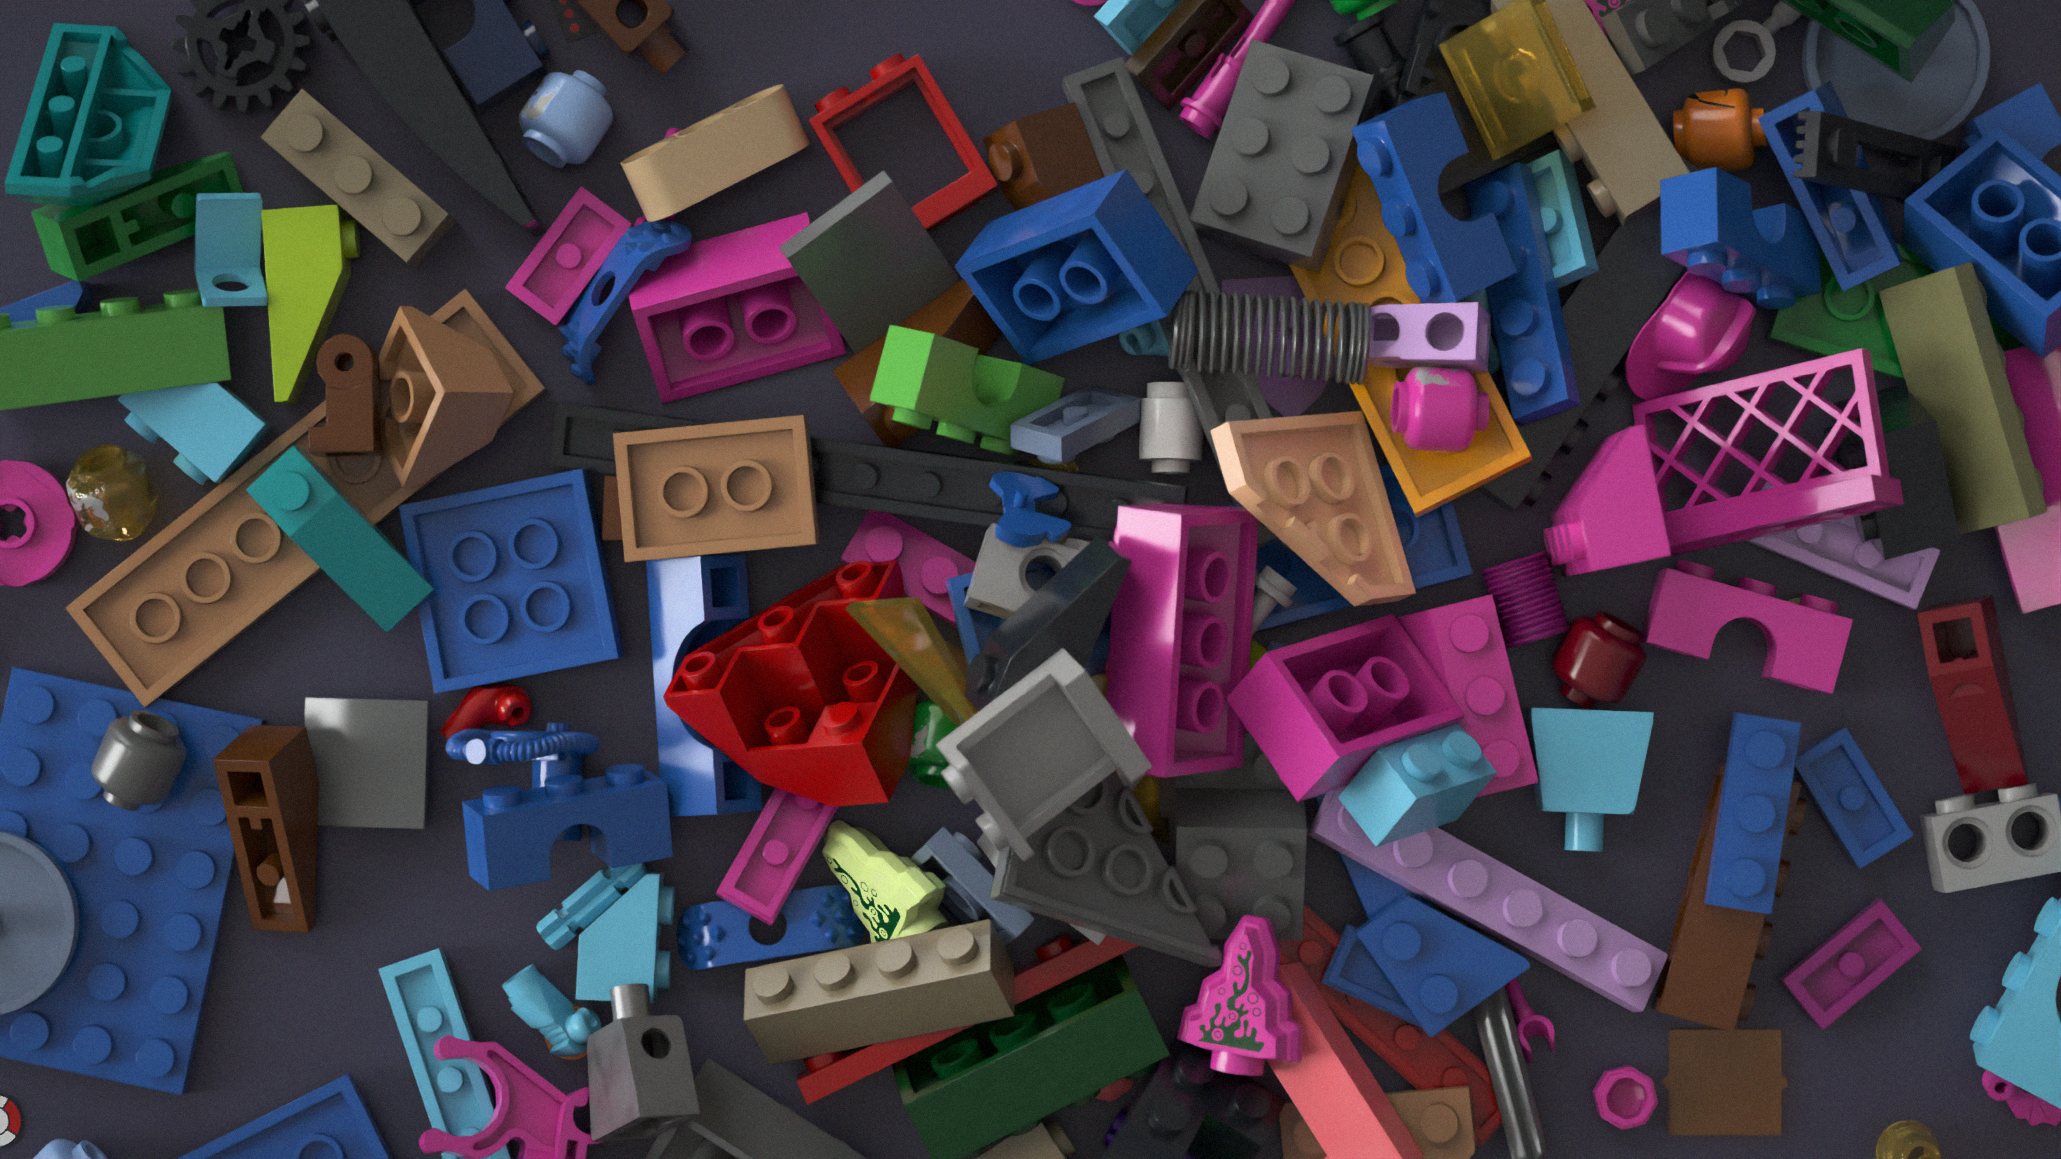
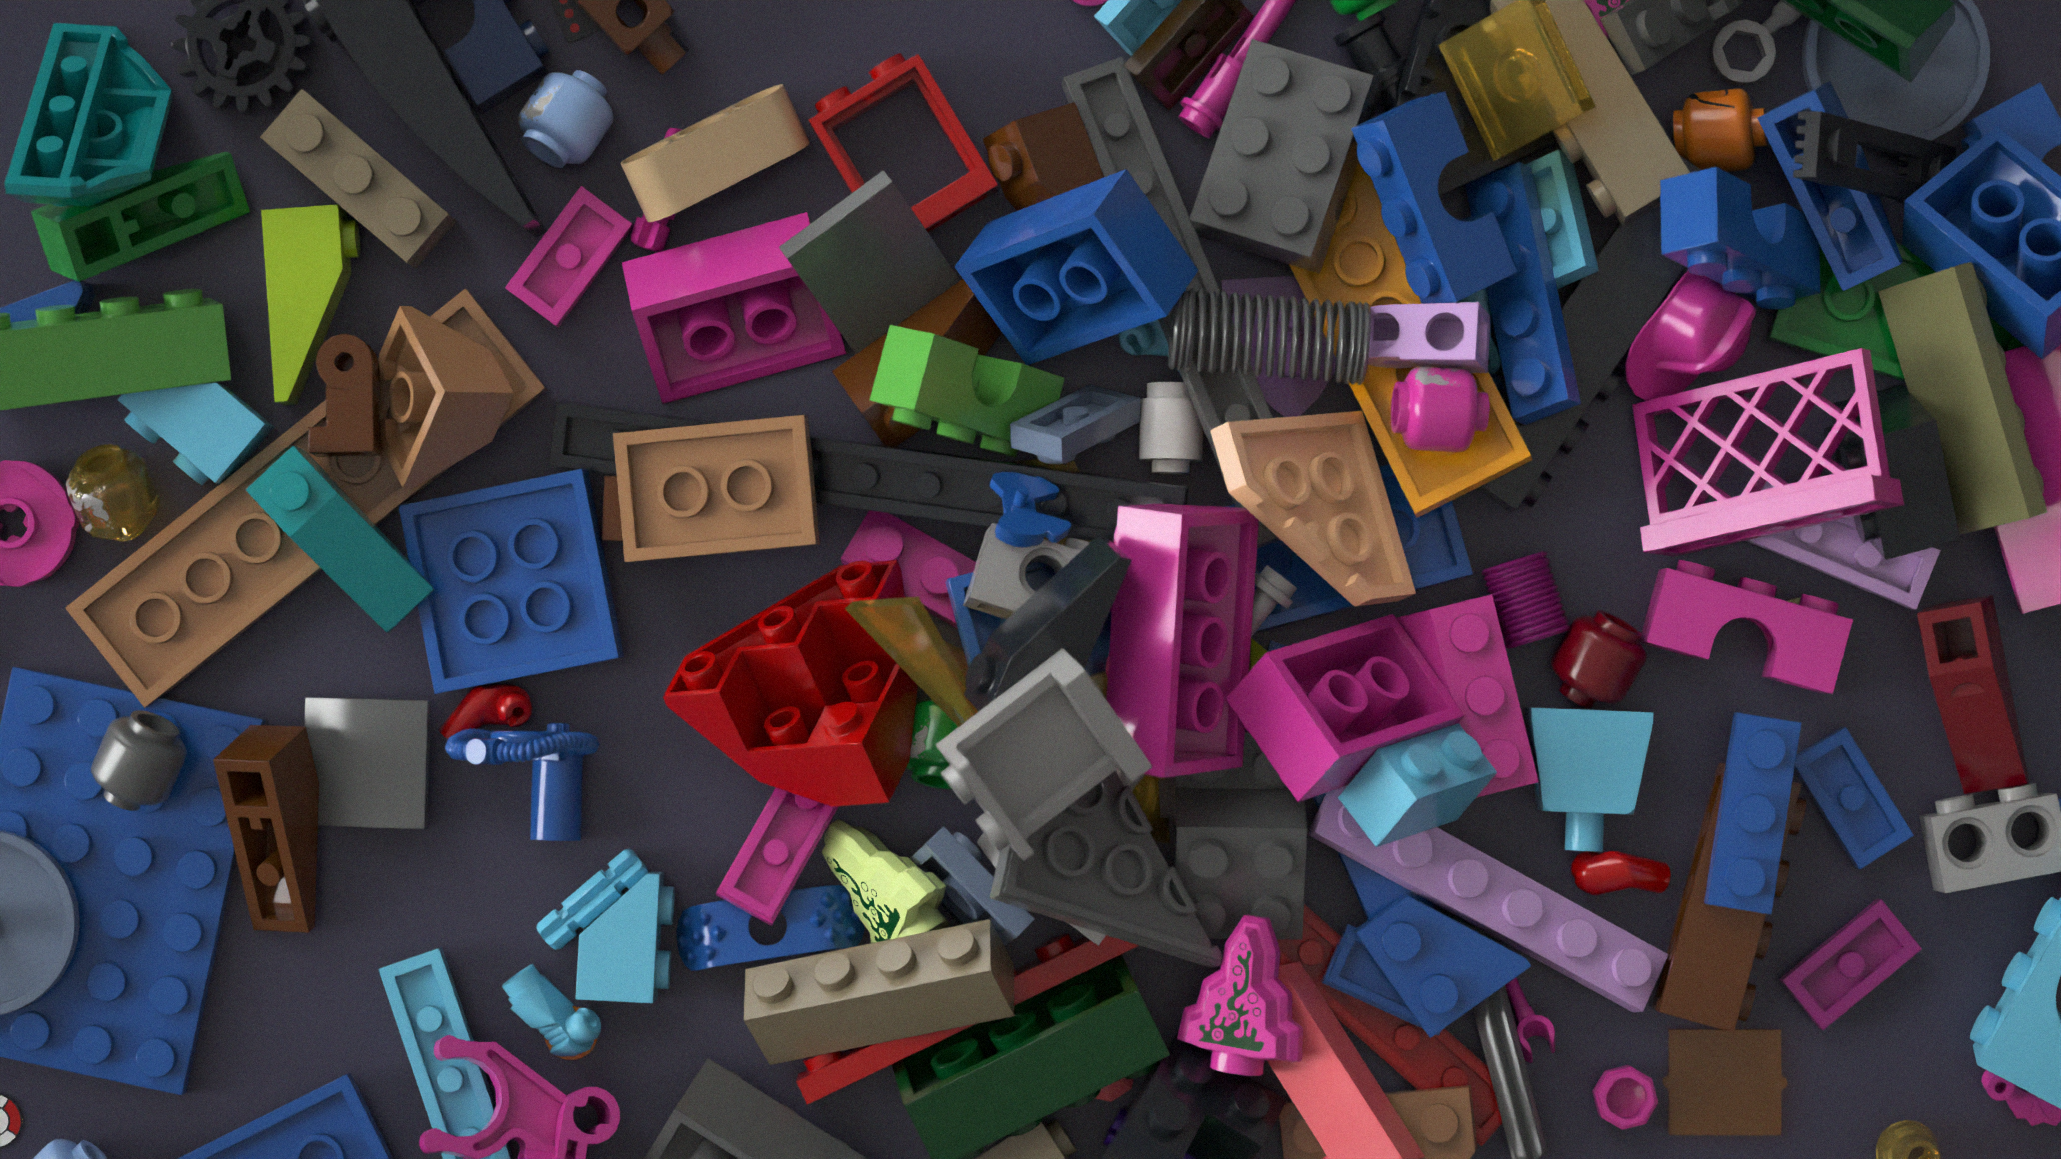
medium azure bracket [194,193,268,307] -> none
blue arch [462,763,673,892] -> none
blue piece [559,220,692,387] -> none
flat silver torso [587,983,700,1142] -> none
blue arch [646,554,762,817] -> none
dark pink slope [1543,424,1671,577] -> none
none -> red arm [1571,851,1671,896]

